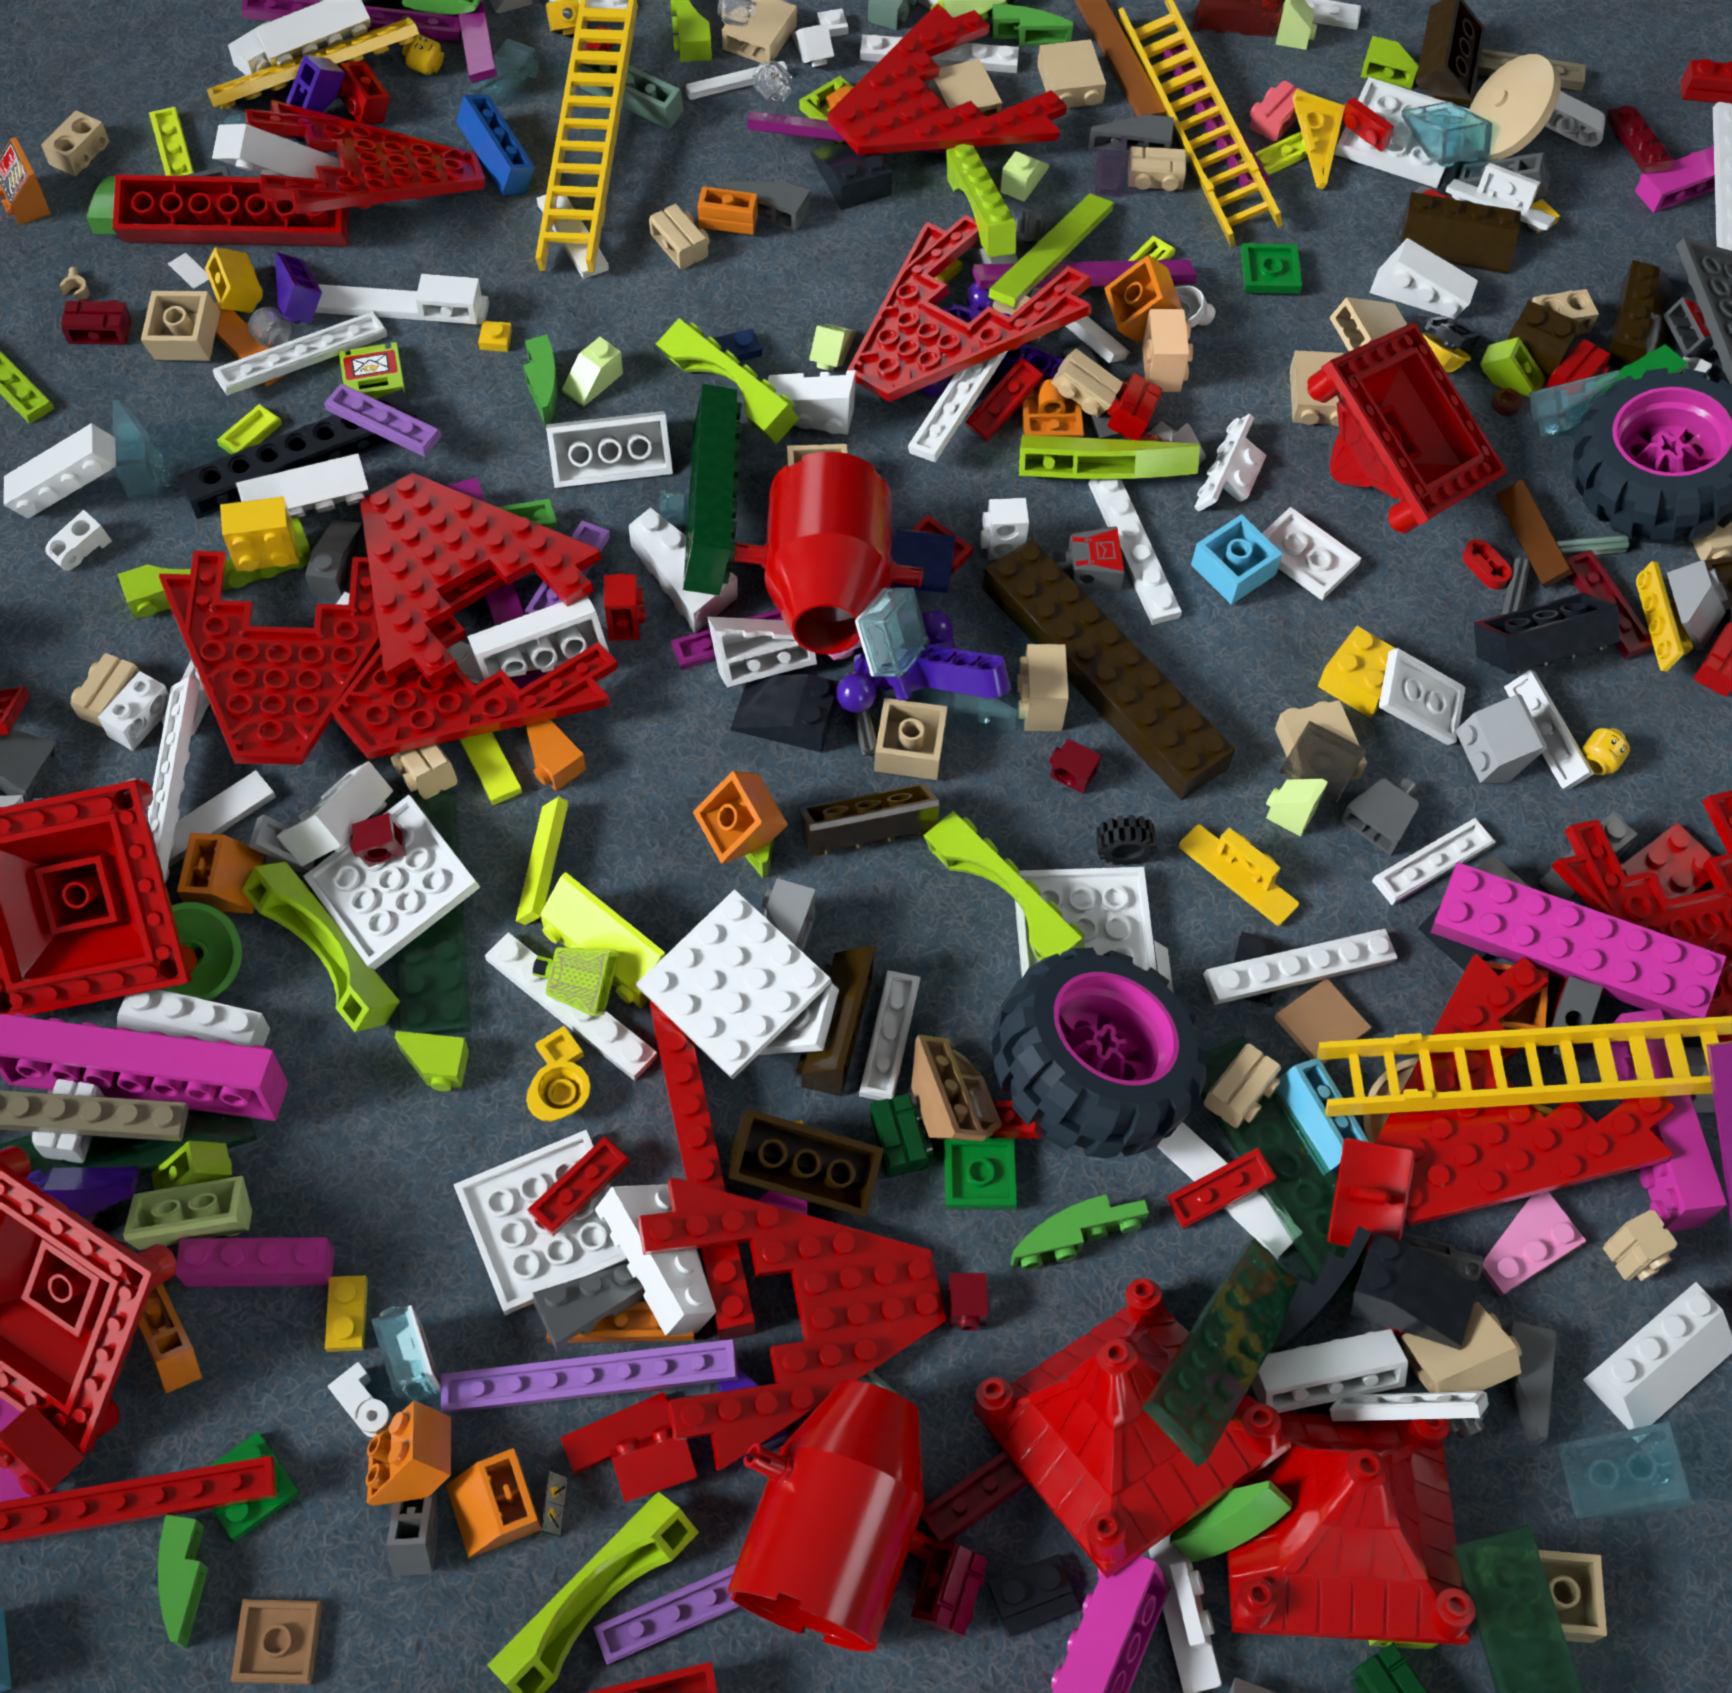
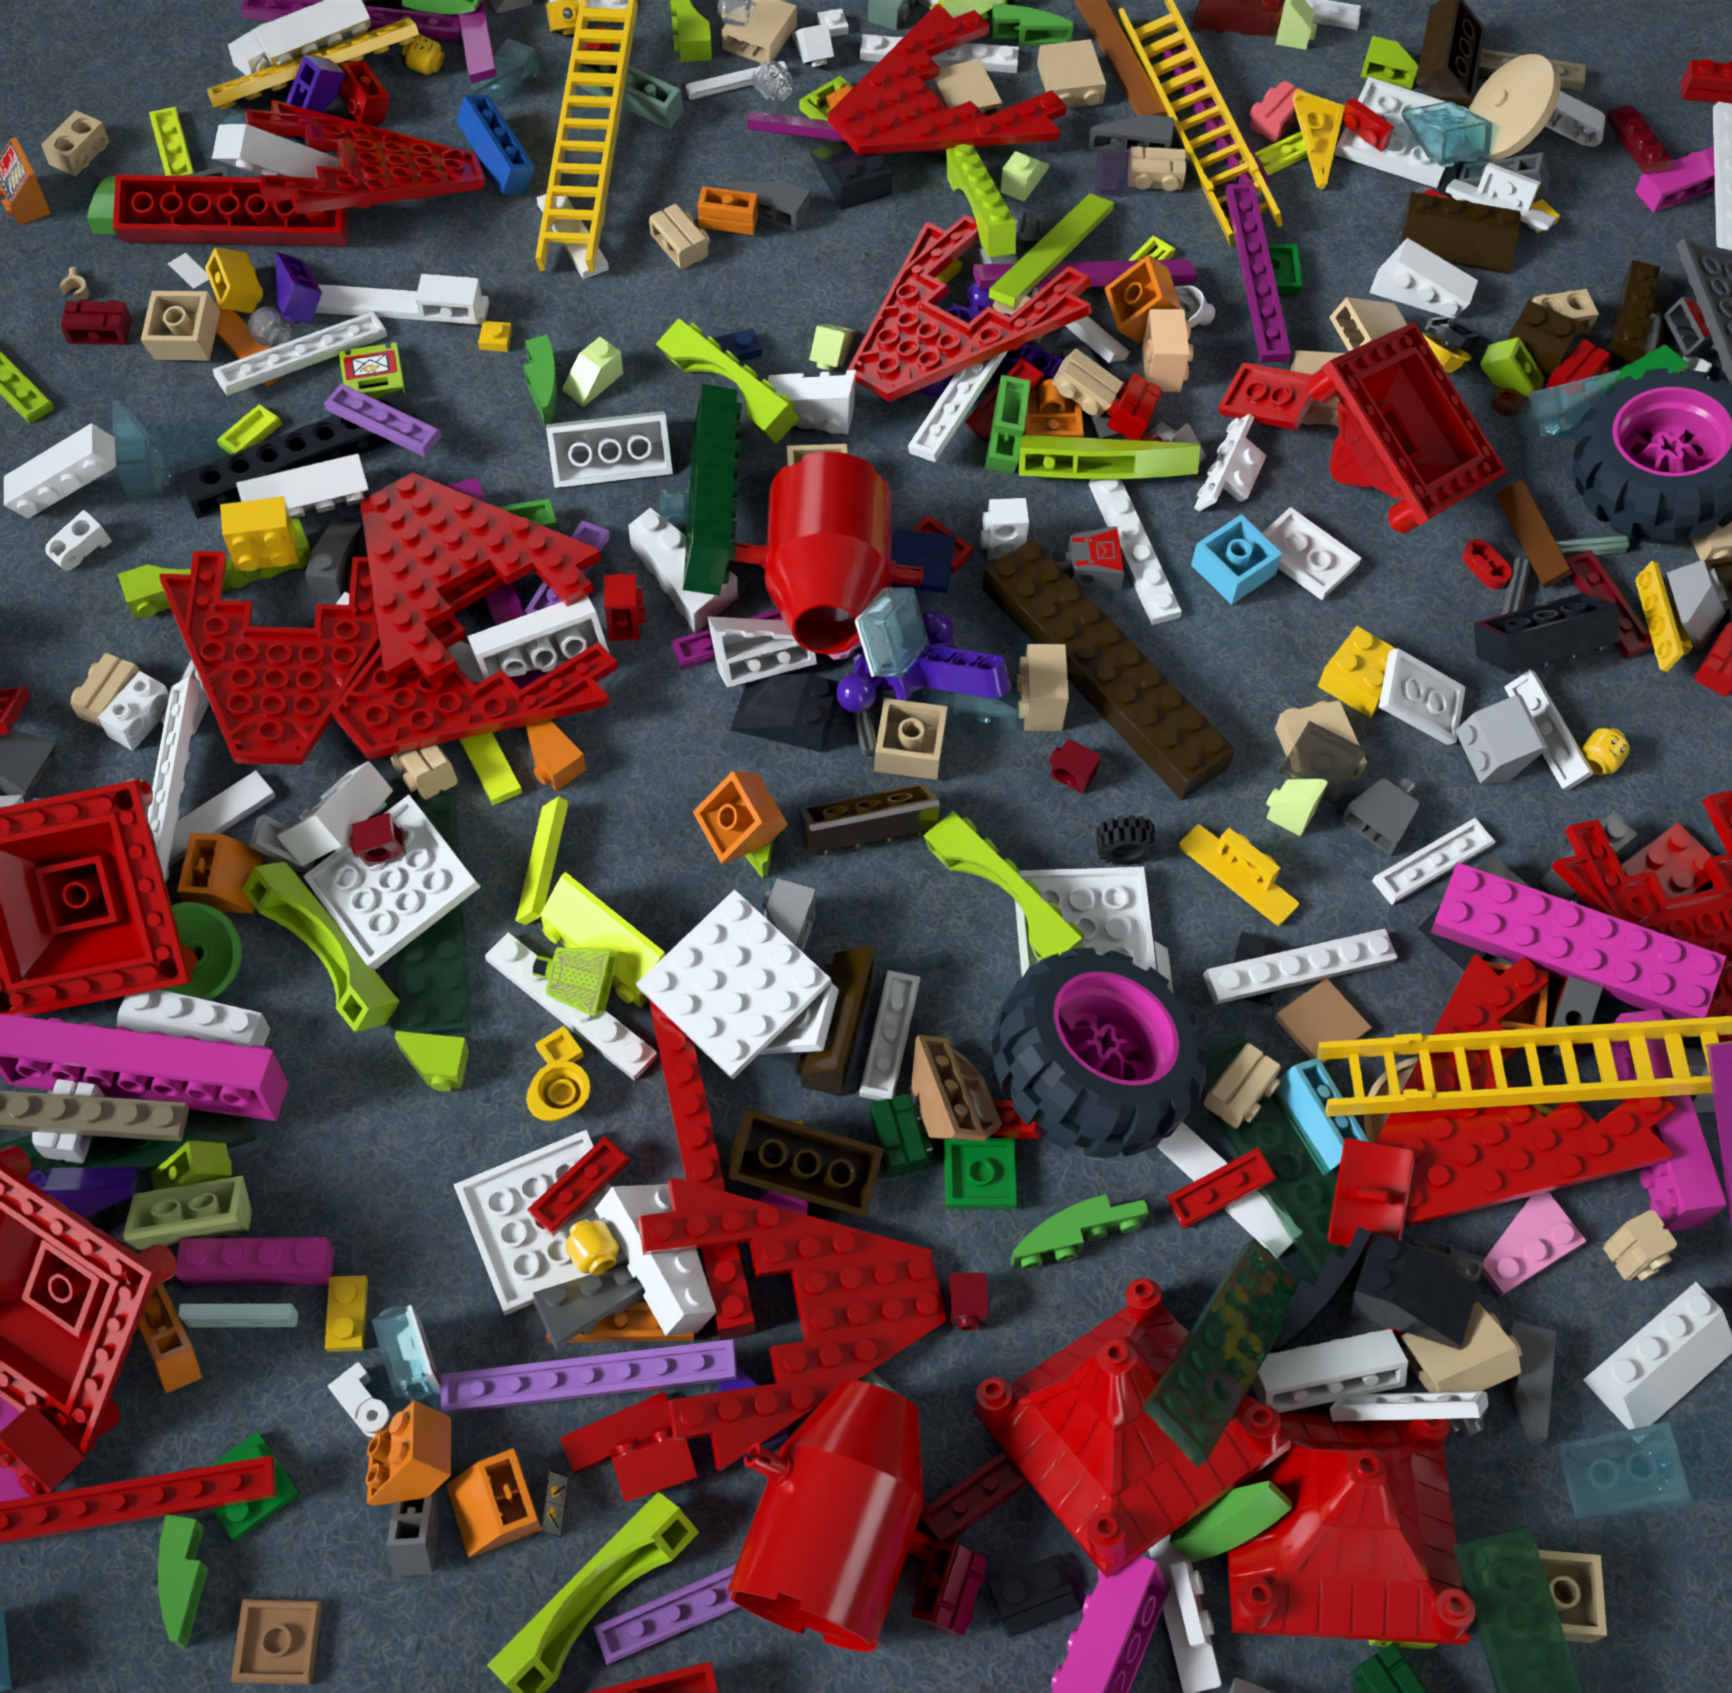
none -> light aqua tile [178,1304,298,1327]
none -> yellow head [565,1219,619,1276]
none -> bright green slope [985,375,1030,474]
none -> red plate [1217,362,1314,430]
none -> magenta plate [1225,183,1291,363]

